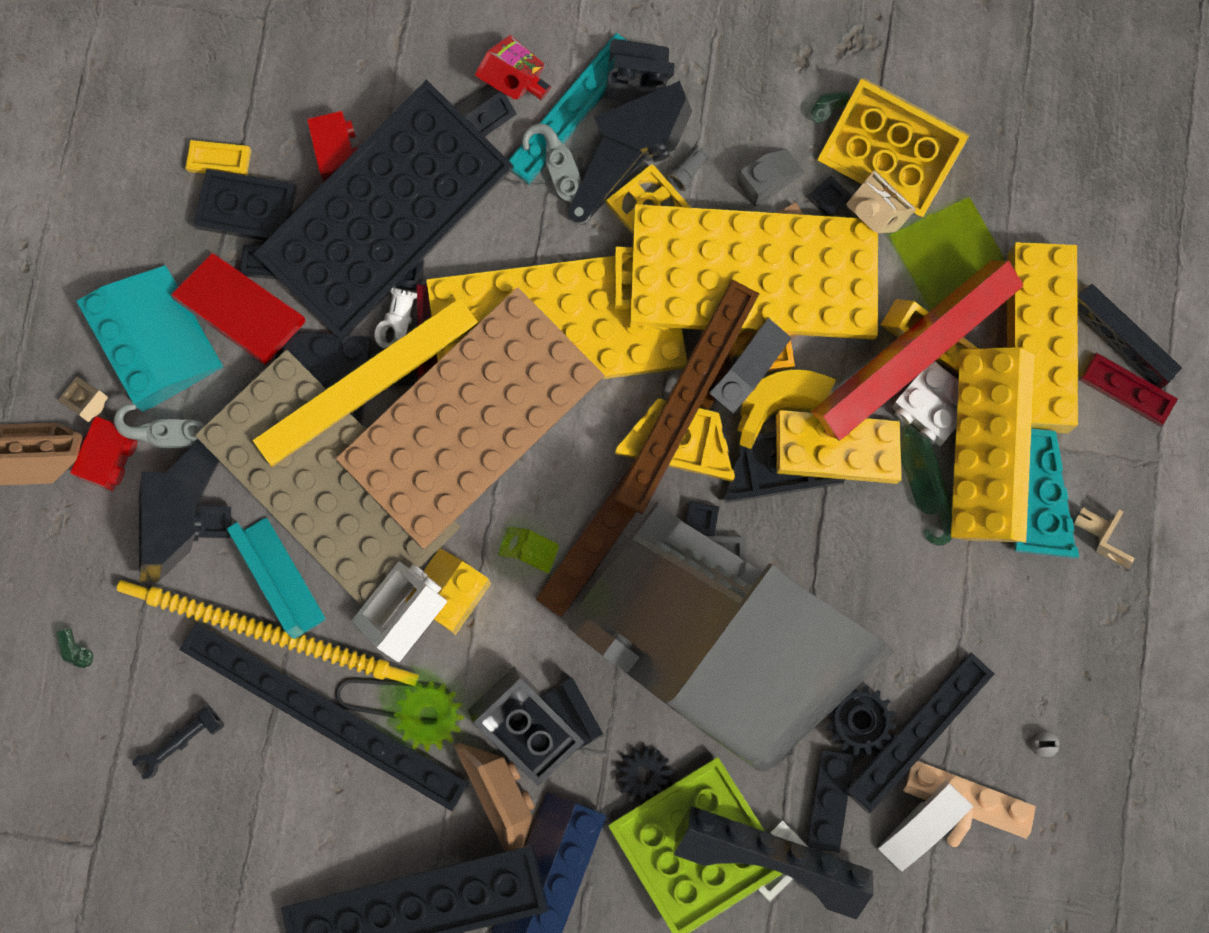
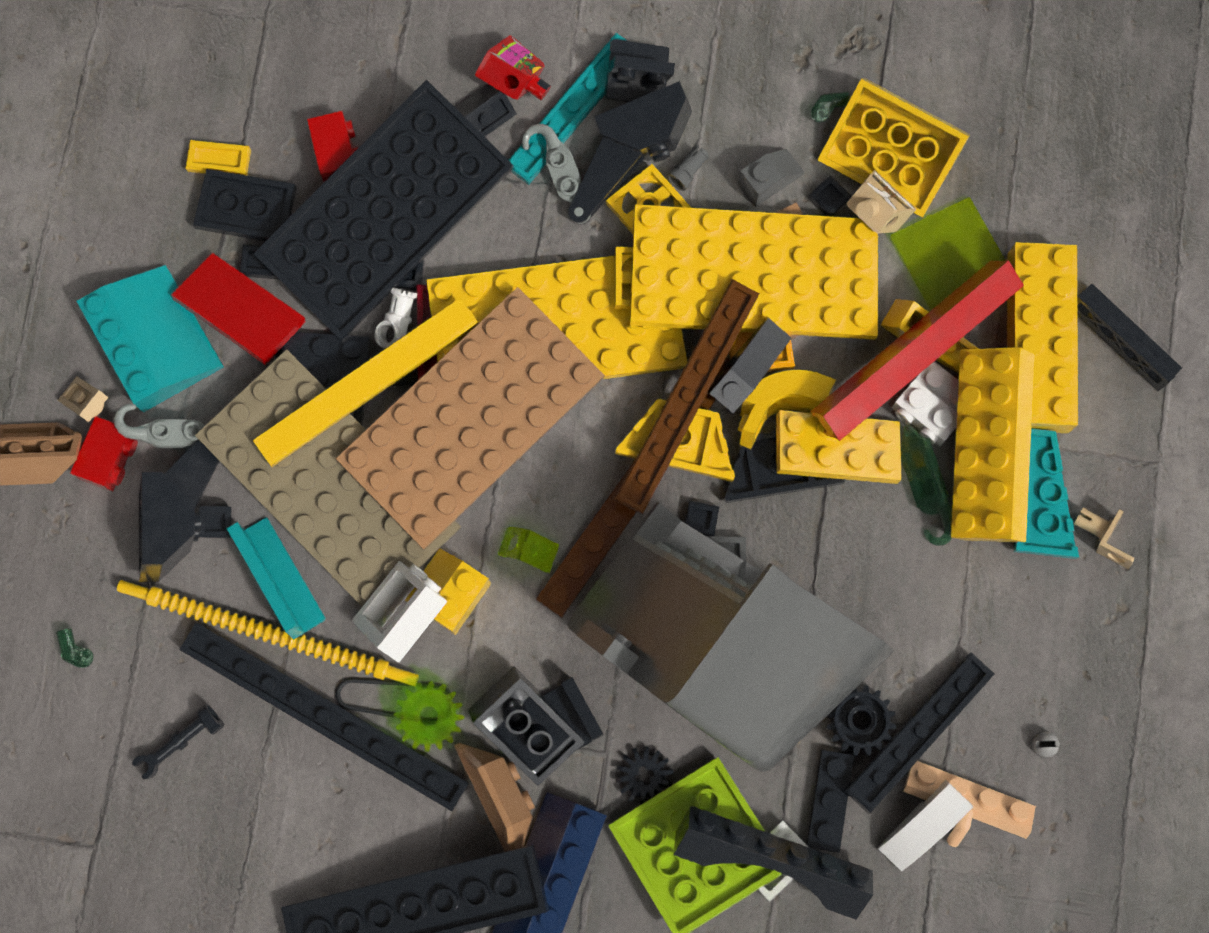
dark red tile [1079,352,1178,427] -> none

